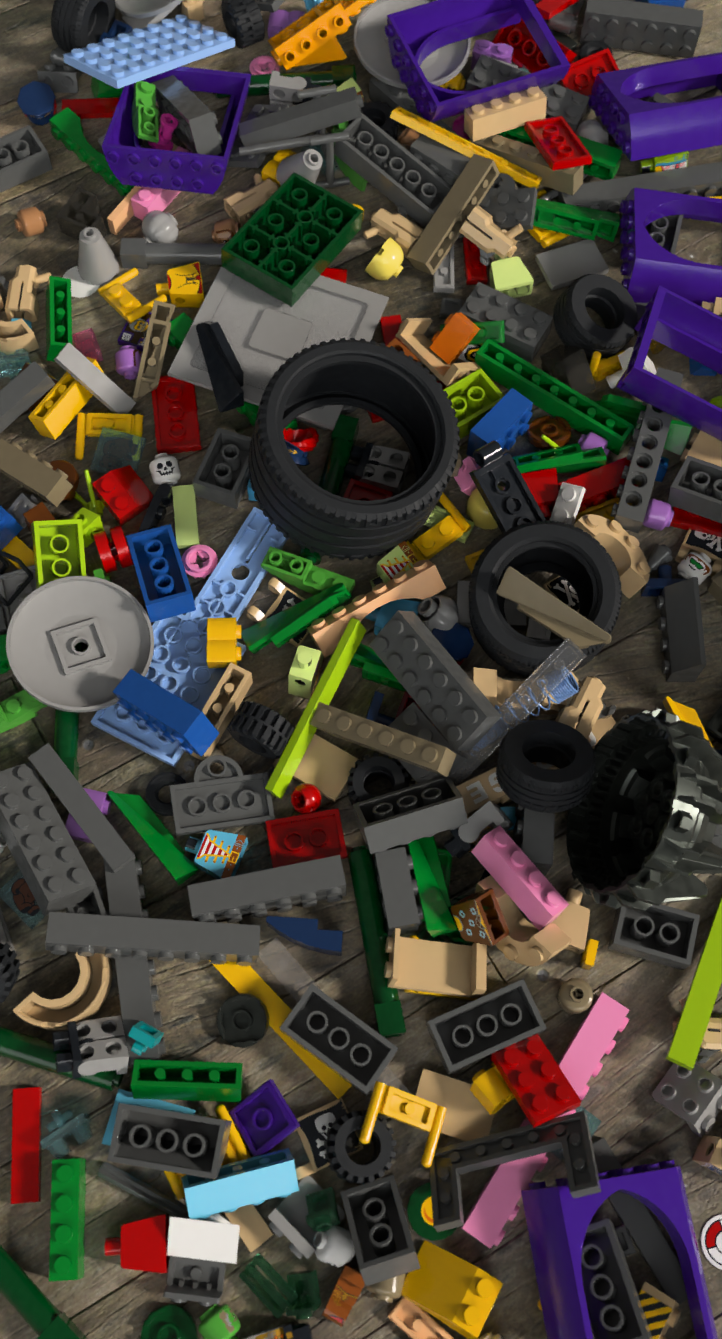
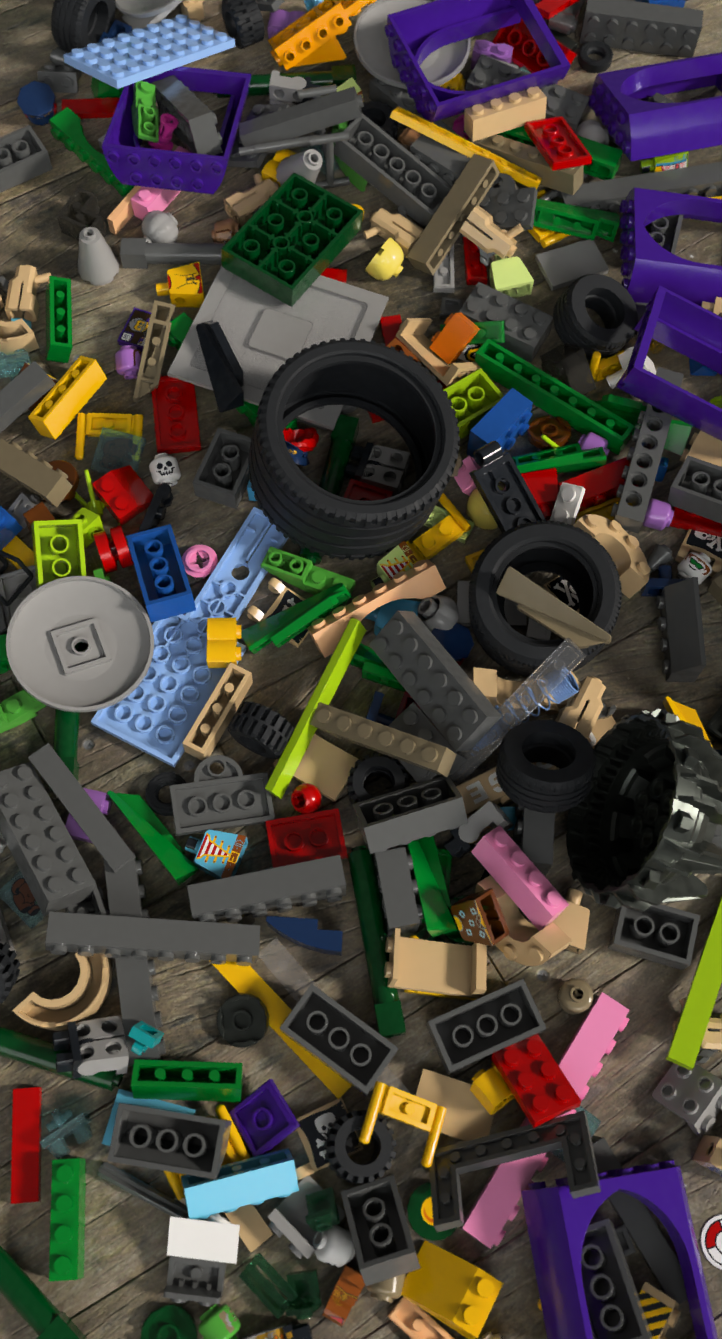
medium nougat head [14,207,47,237] -> none
light grey tile [54,342,136,414] -> none
white sticker [62,266,100,298] -> none
clear pink brick [72,328,103,362] -> none
yellow plate [97,268,167,324] -> none
red torso [105,1214,169,1273] -> none
blue brick [113,669,220,757] -> none
yellowish green tile [172,484,200,549] -> none
bright pink gear [249,56,280,75] -> none
yellowish green torso [288,645,324,700] -> none
red plate [559,48,619,96] -> none
yellow tile [580,939,599,970] -> none

